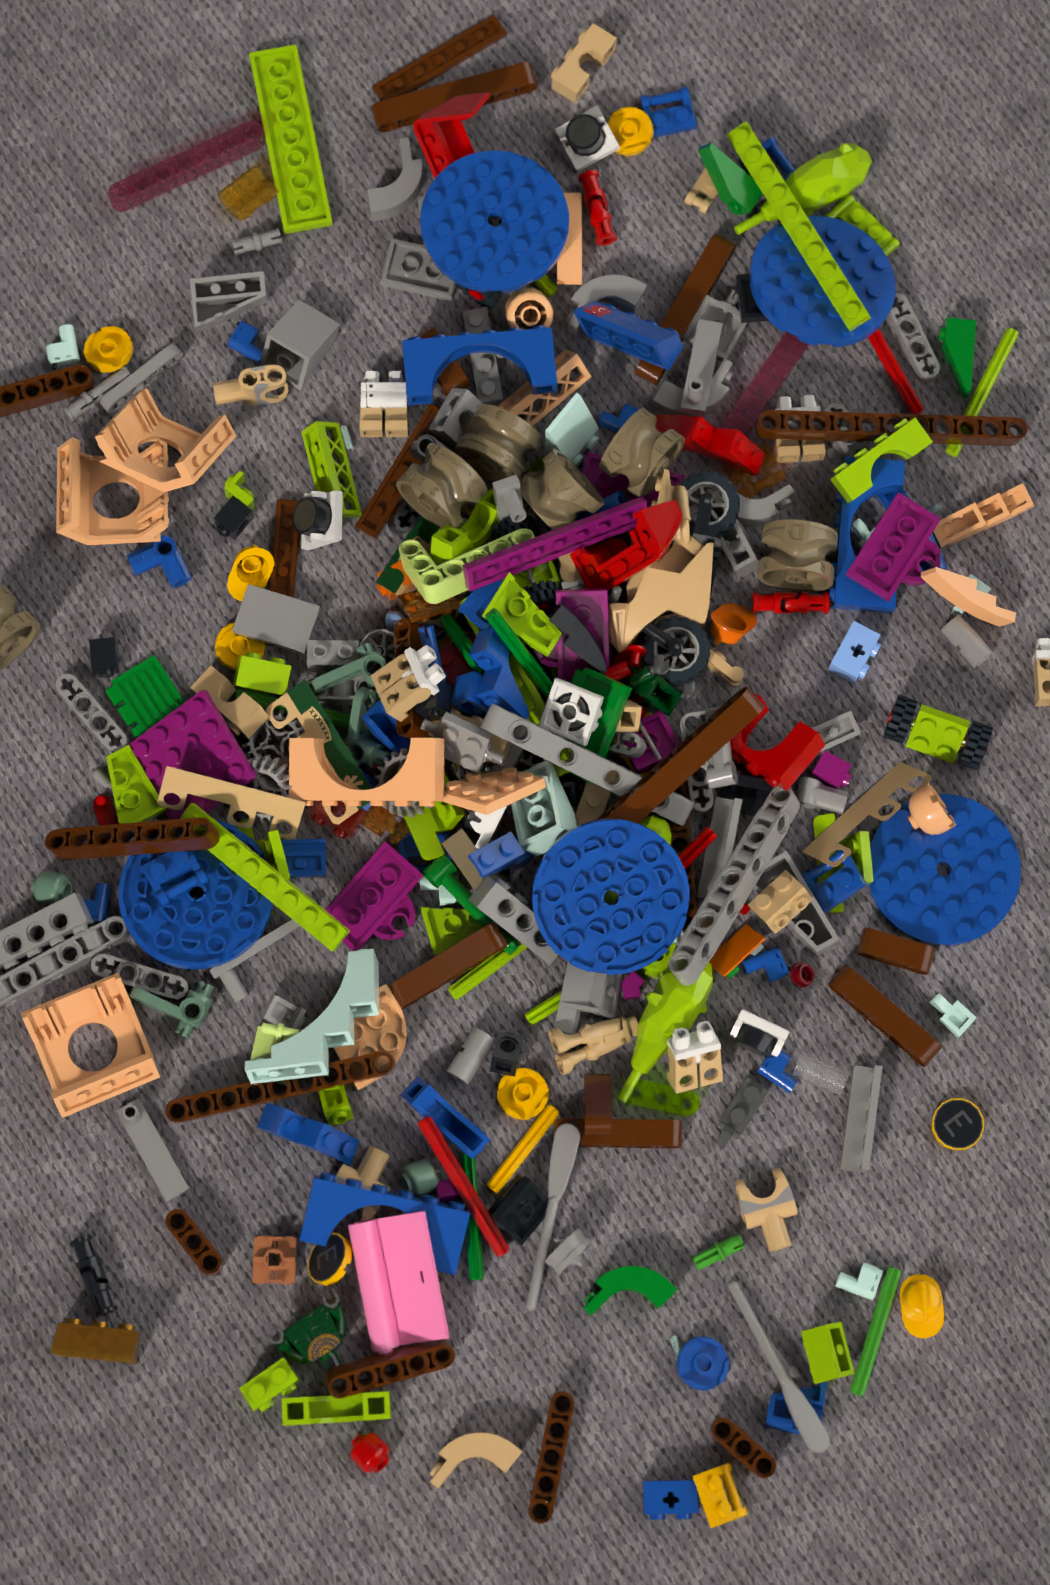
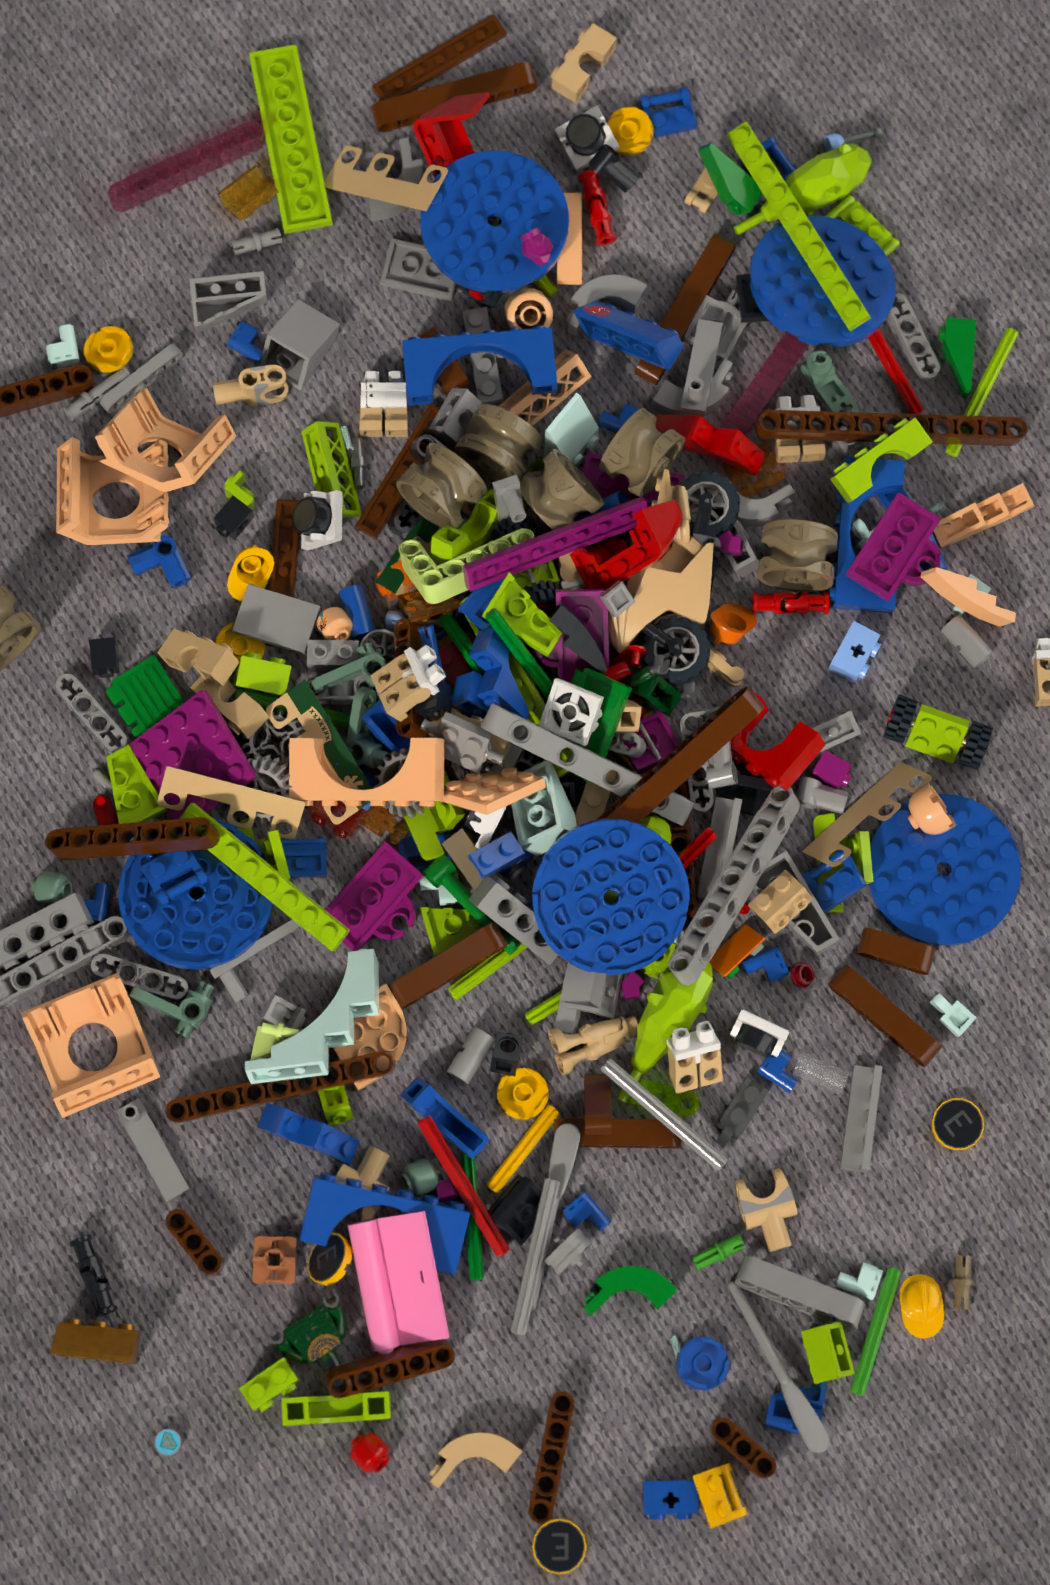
none -> tile [154,1429,182,1456]
none -> tan arch [157,629,239,686]
none -> light nougat head [316,607,353,640]
none -> tan piece [324,146,448,211]
none -> blue pin [339,585,375,641]
none -> flat silver bar [351,438,366,489]
none -> light grey axle [511,1178,560,1335]
none -> magenta rock [520,227,553,266]
none -> black tile [532,1519,586,1574]
none -> blue piece [561,1191,612,1232]
none -> black piece [589,144,639,193]
none -> light grey tile [599,580,635,617]
none -> light grey axle [601,1059,727,1170]
none -> magenta piece [717,530,744,556]
none -> light grey beam [735,1256,865,1330]
none -> sand green piece [800,350,858,424]
none -> hinge [824,127,883,152]
none -> dark tan pin [952,1255,973,1310]

